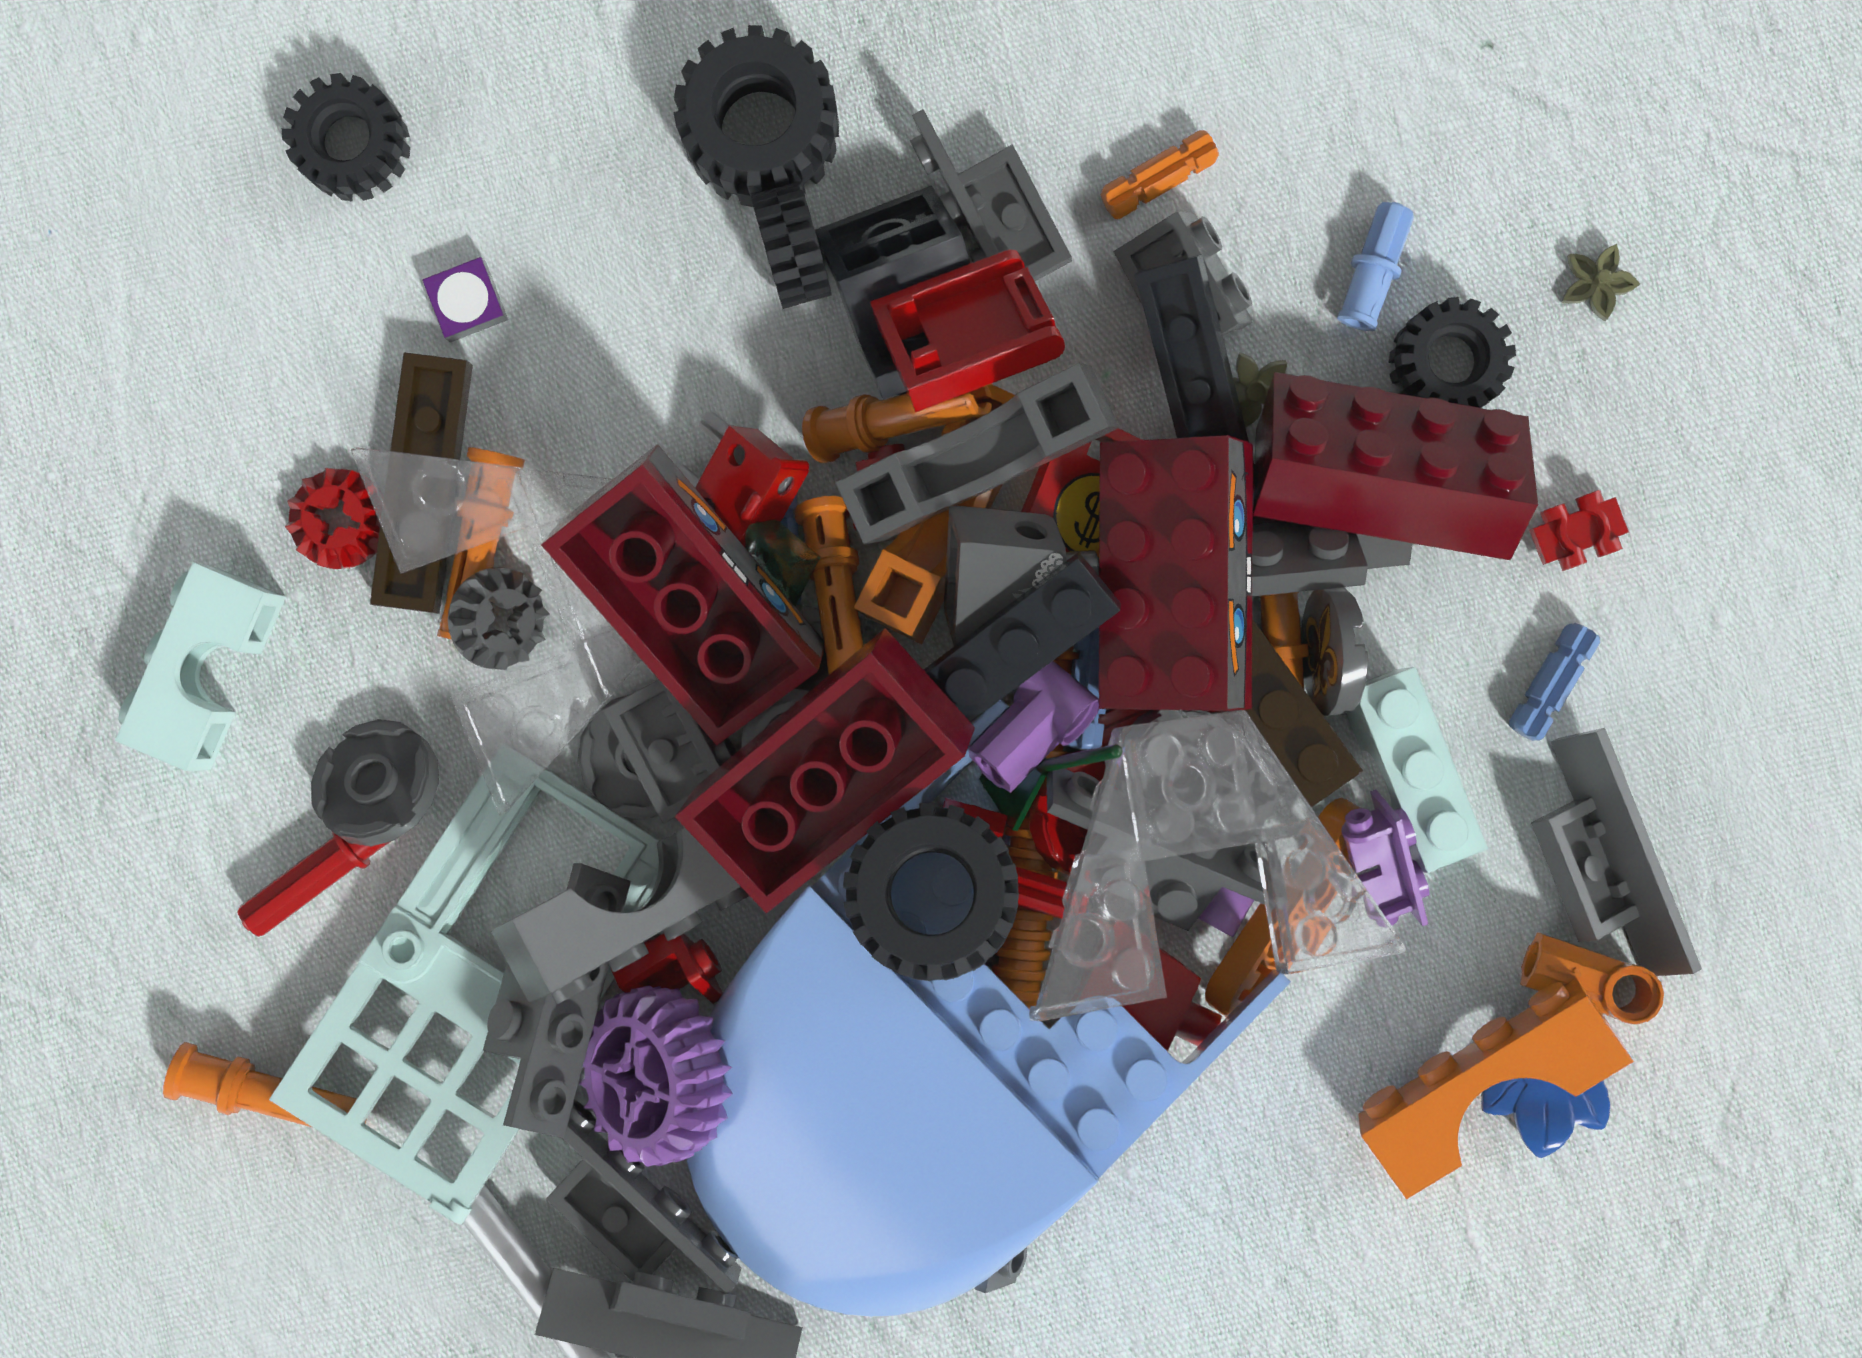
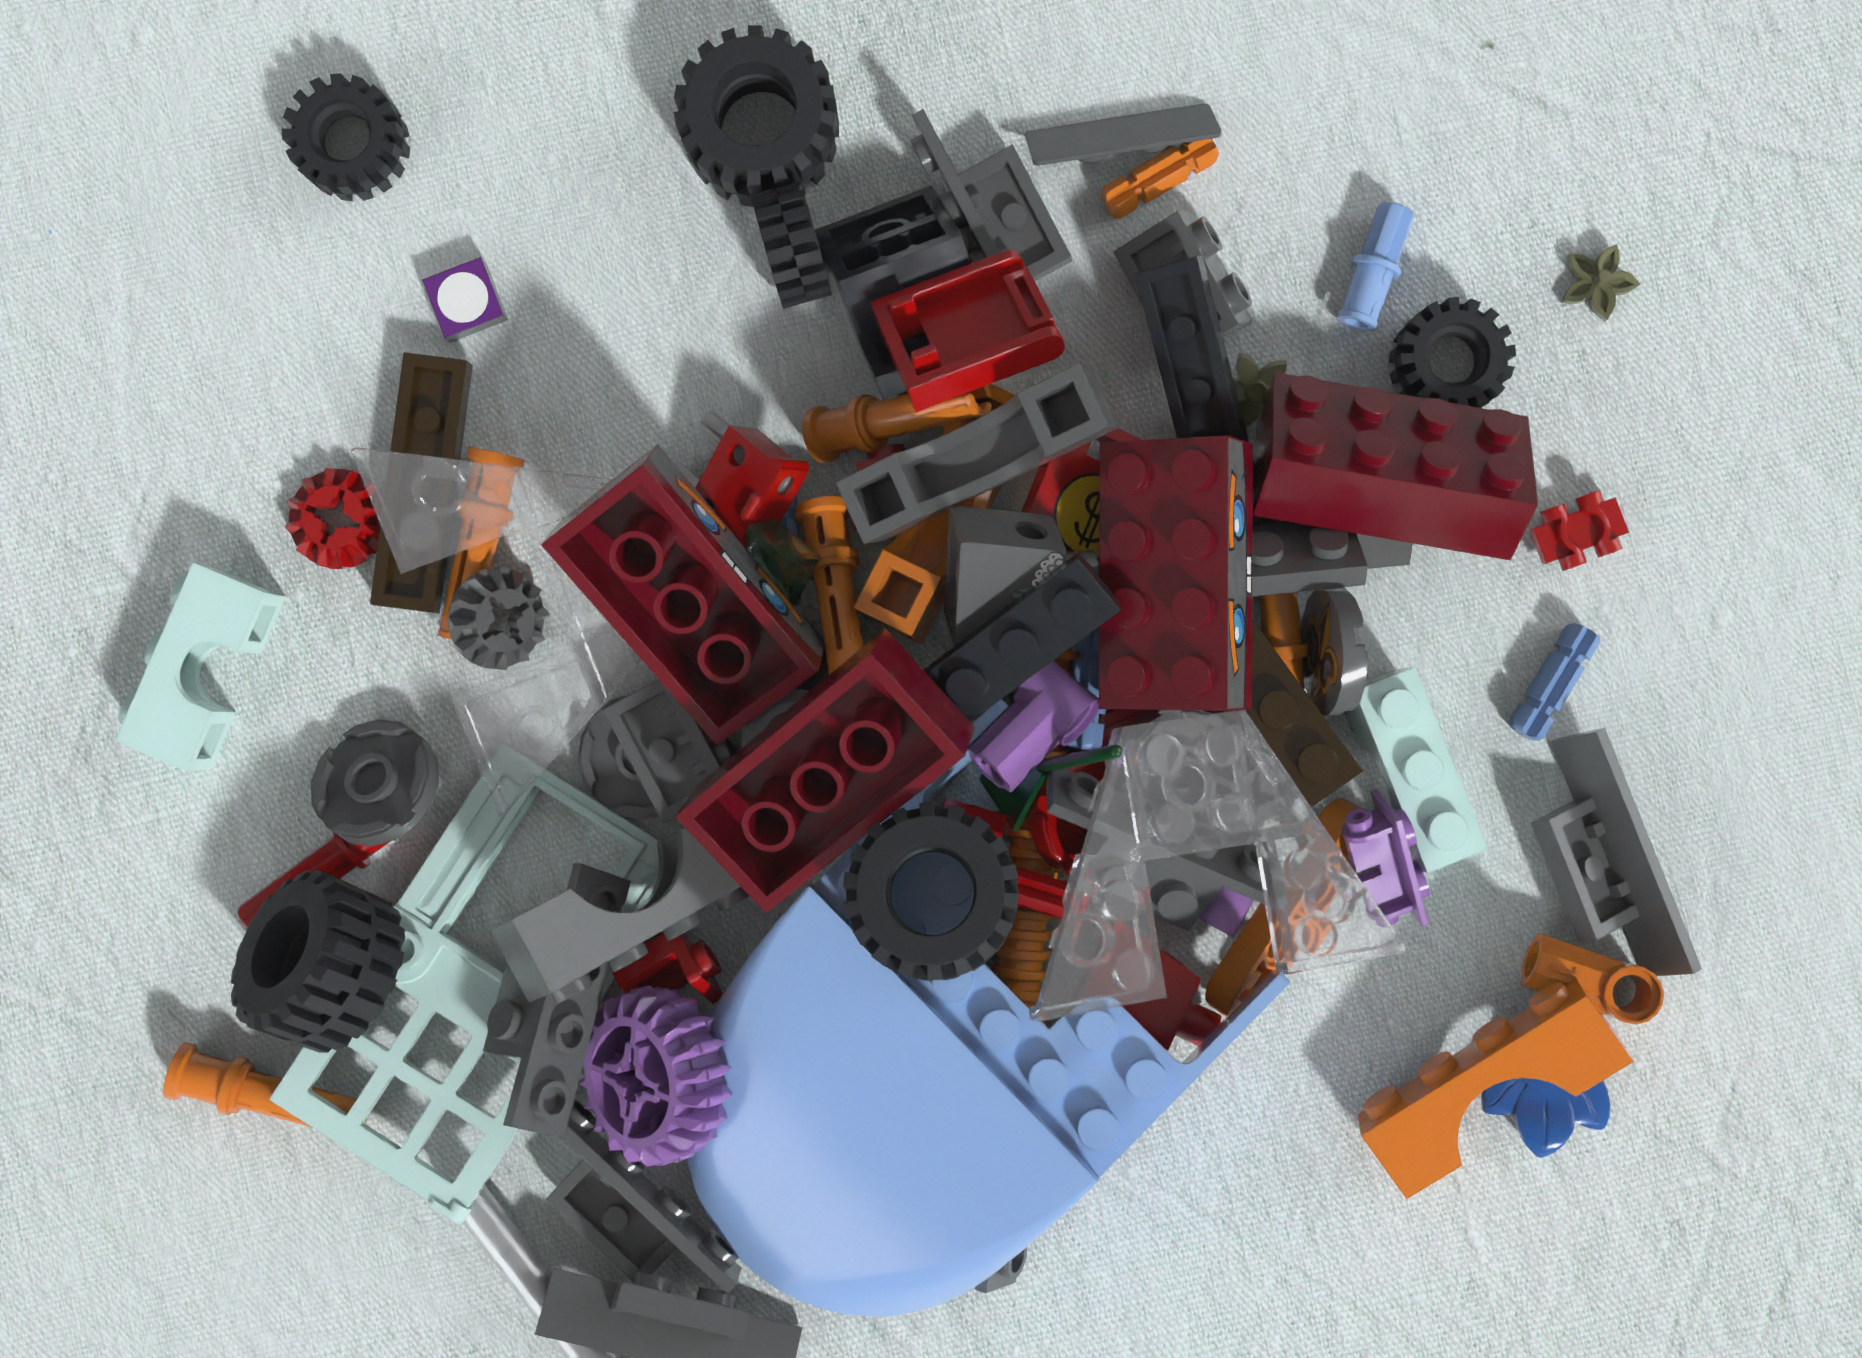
none -> black tyre [231,870,405,1053]
none -> dark grey piece [1025,103,1221,166]

